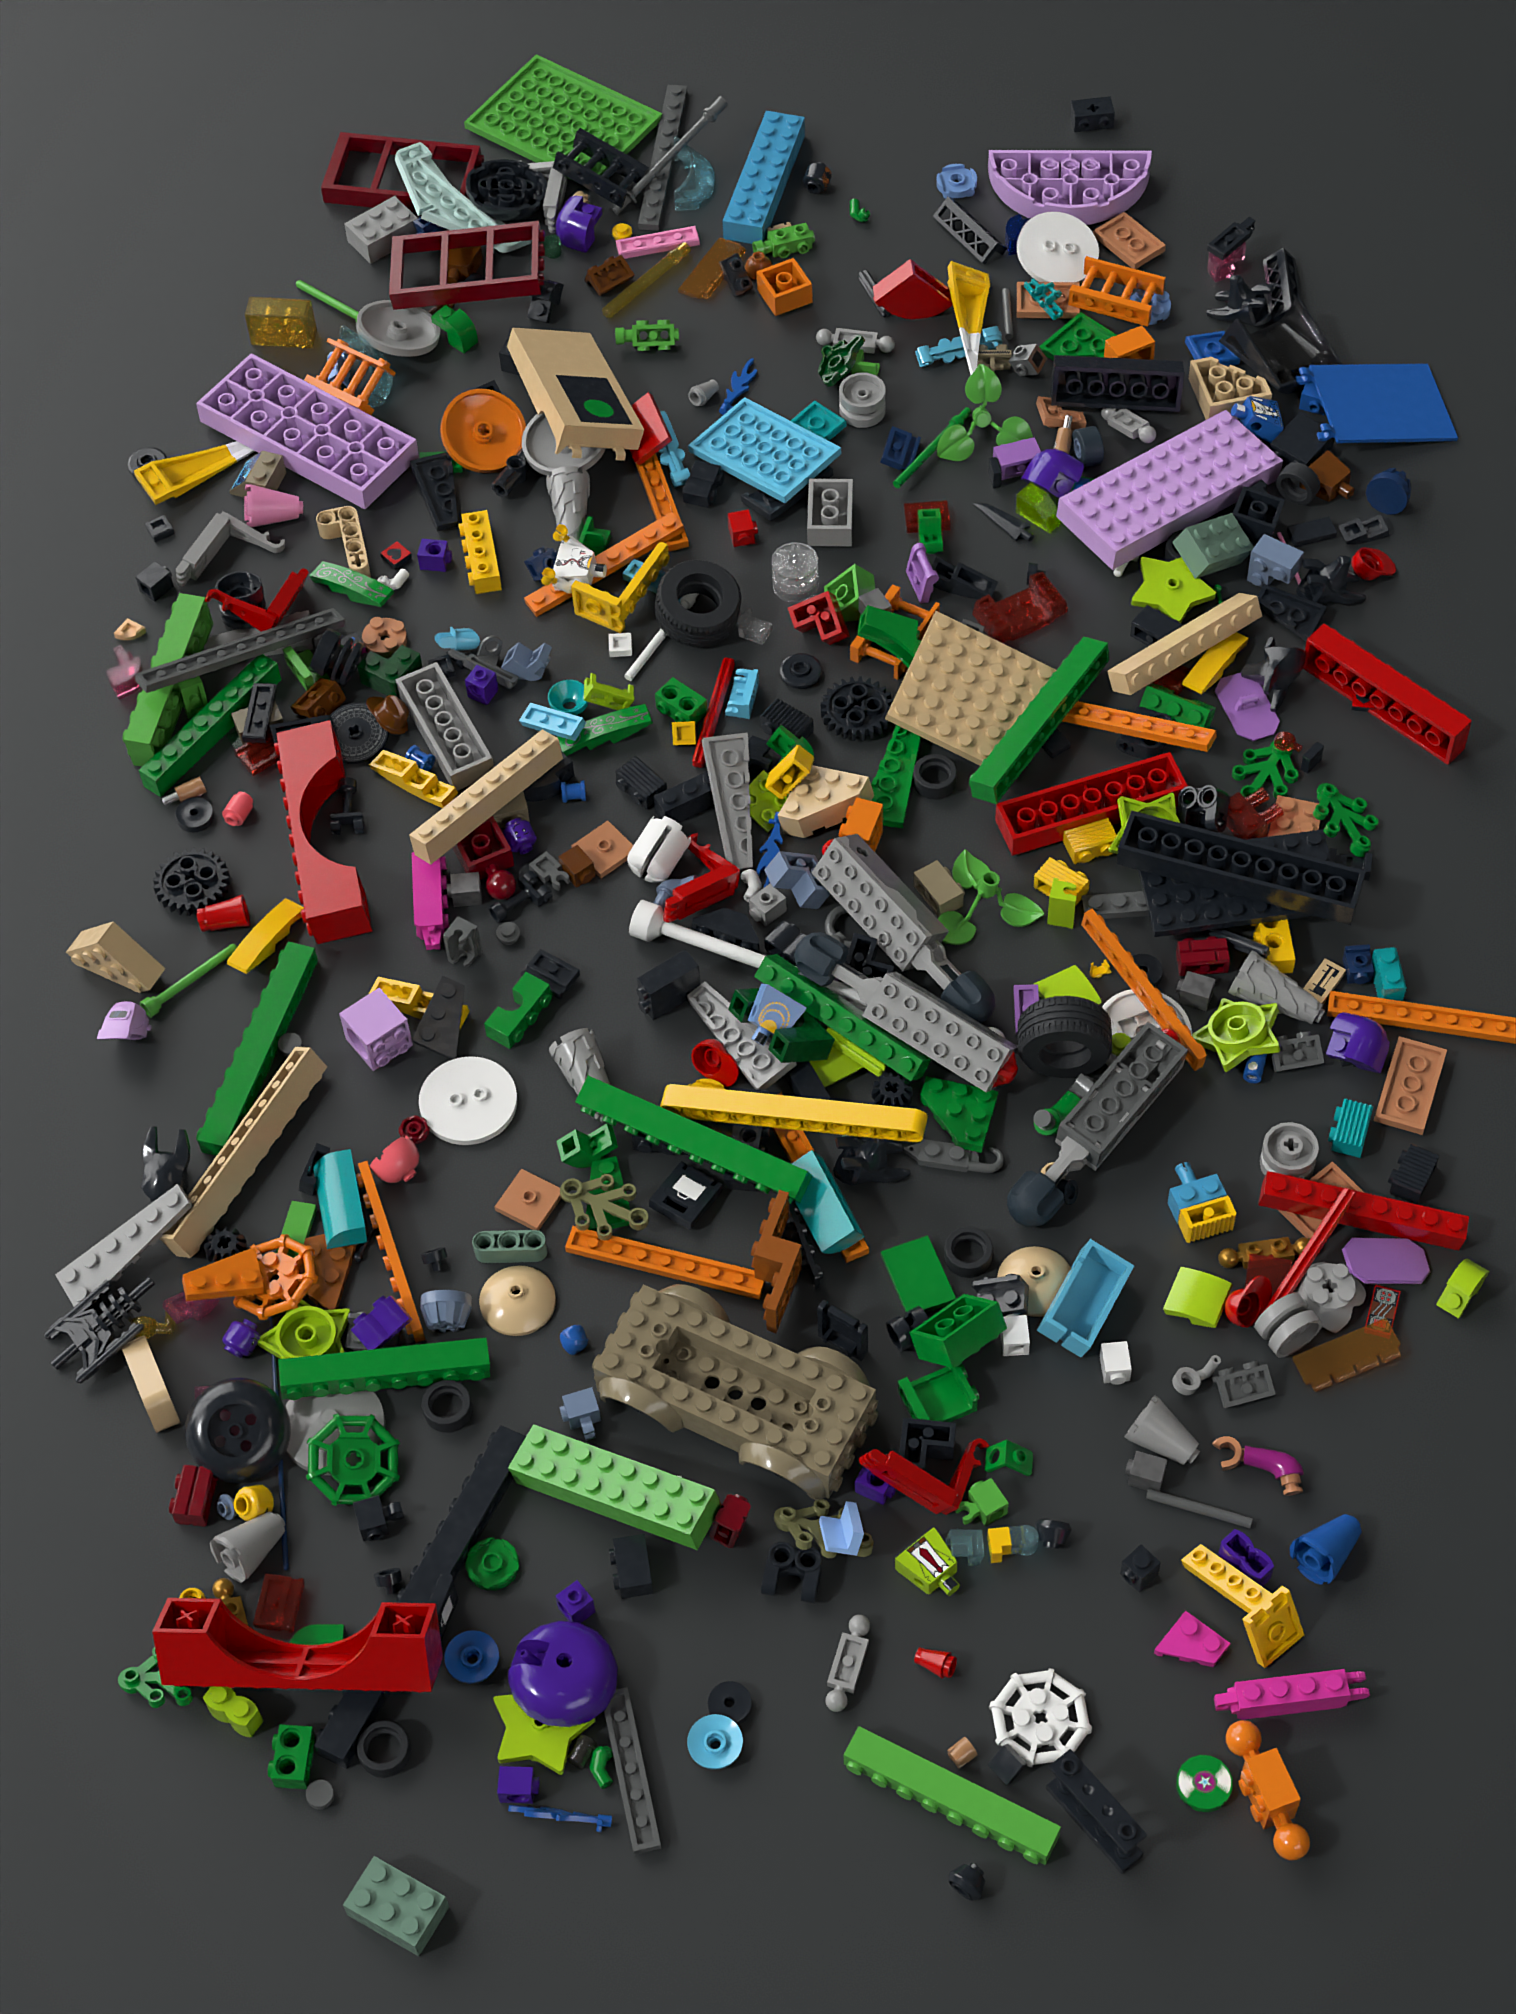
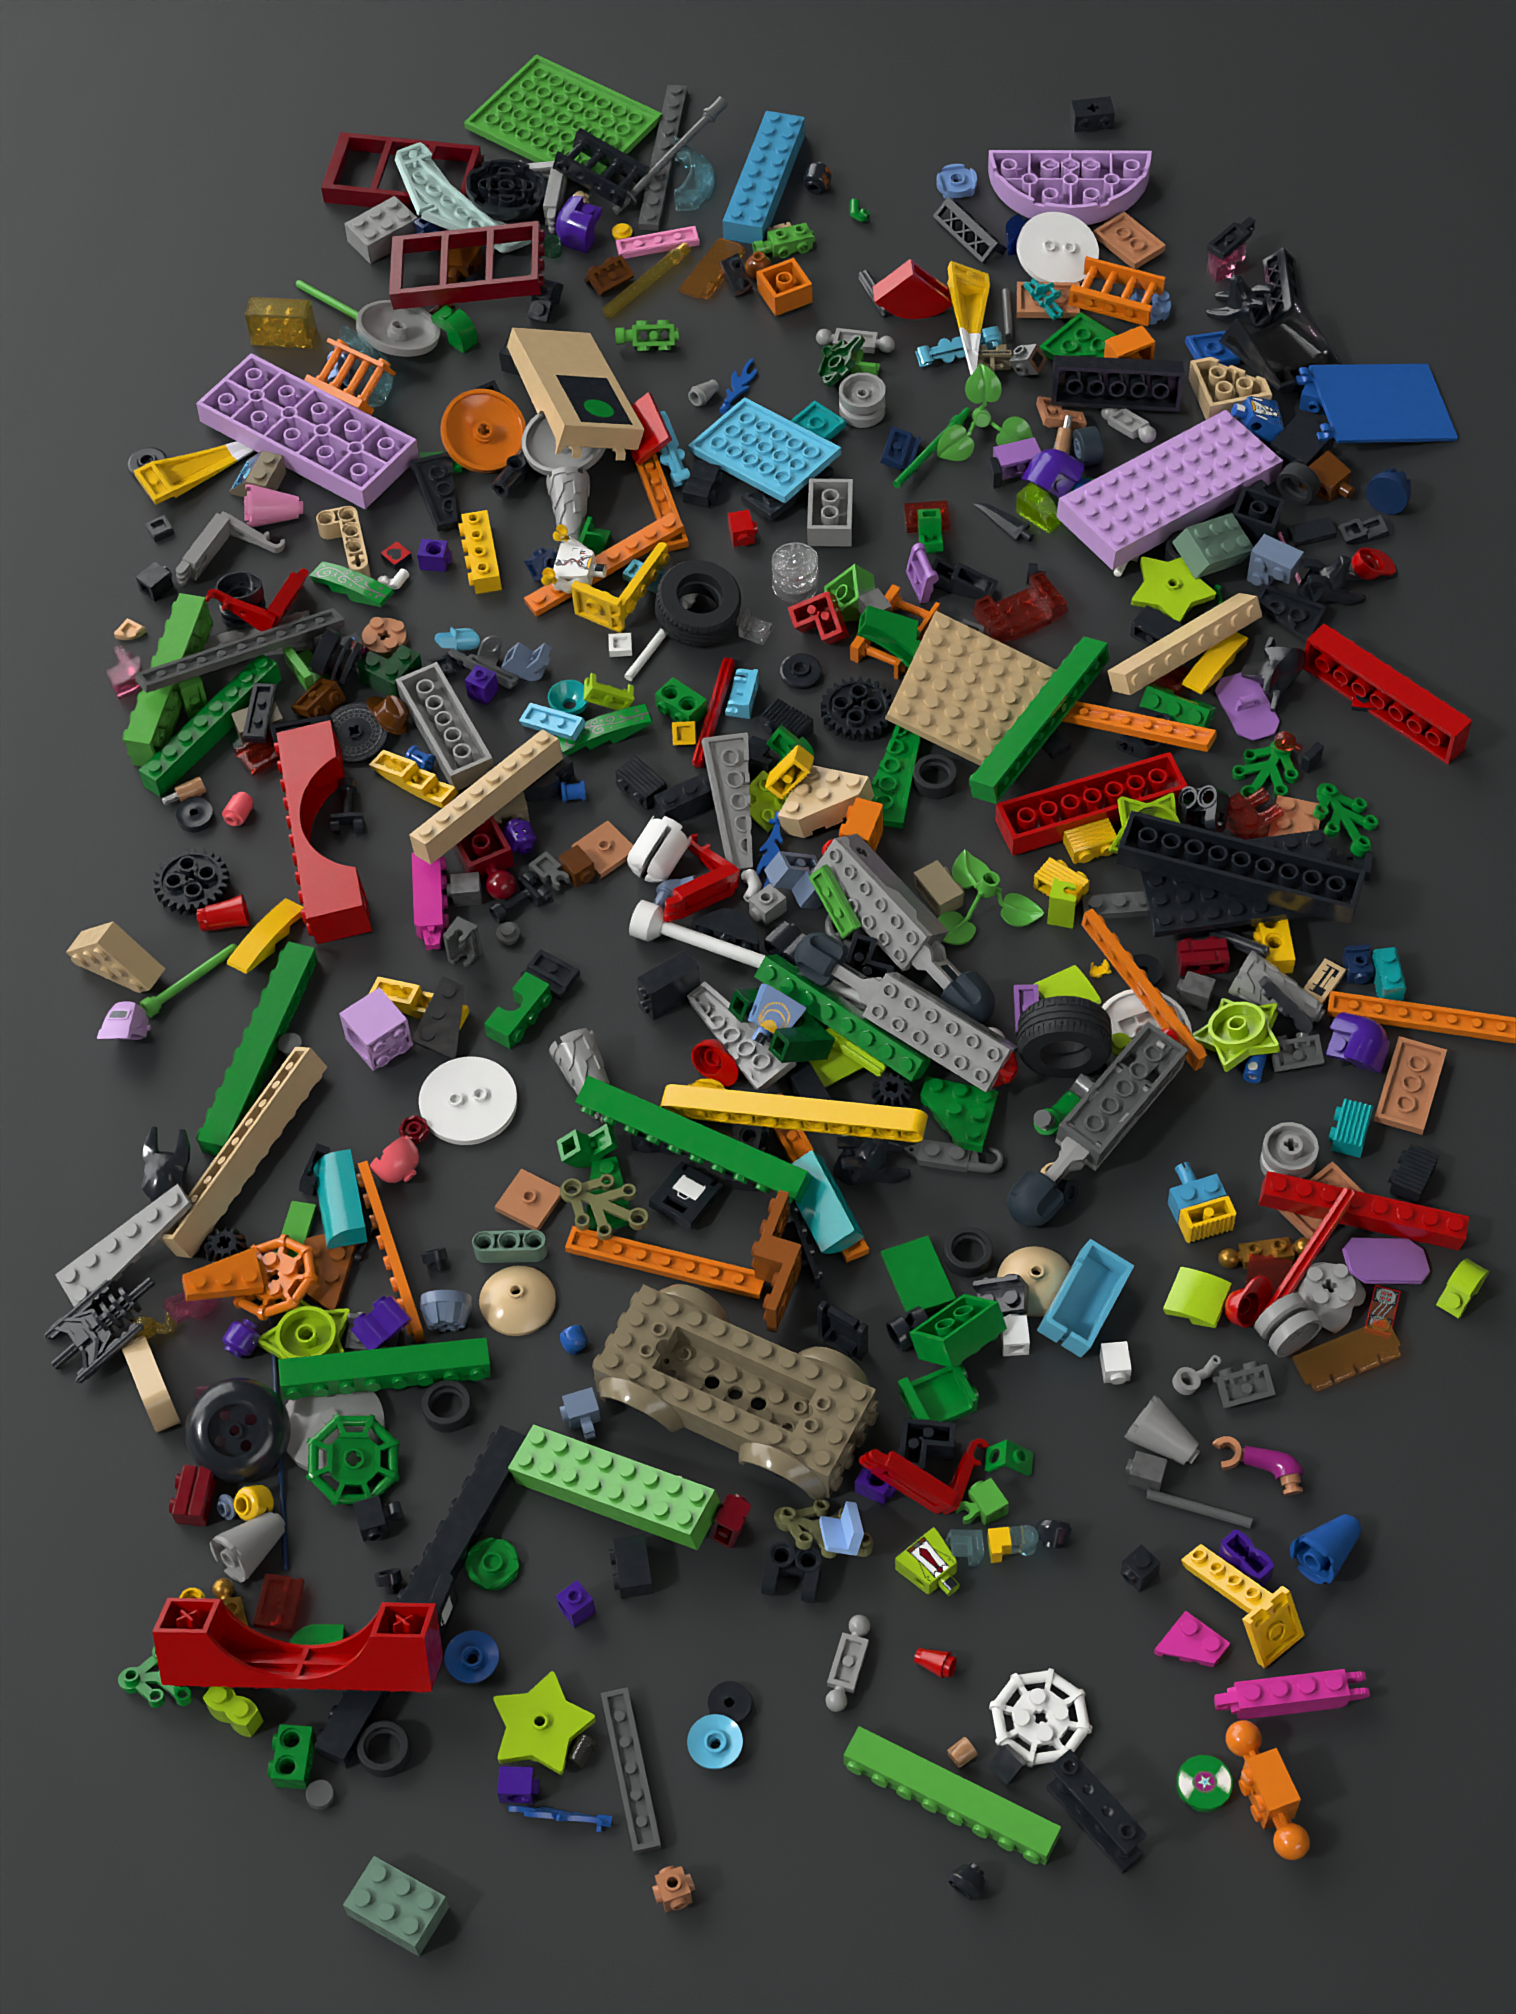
dark purple piece [508,1621,618,1727] -> none
green arm [589,1746,613,1789] -> none
none -> nougat brick [652,1866,695,1912]
none -> bright green tile [809,864,862,939]
none -> black hinge [1258,976,1313,1033]

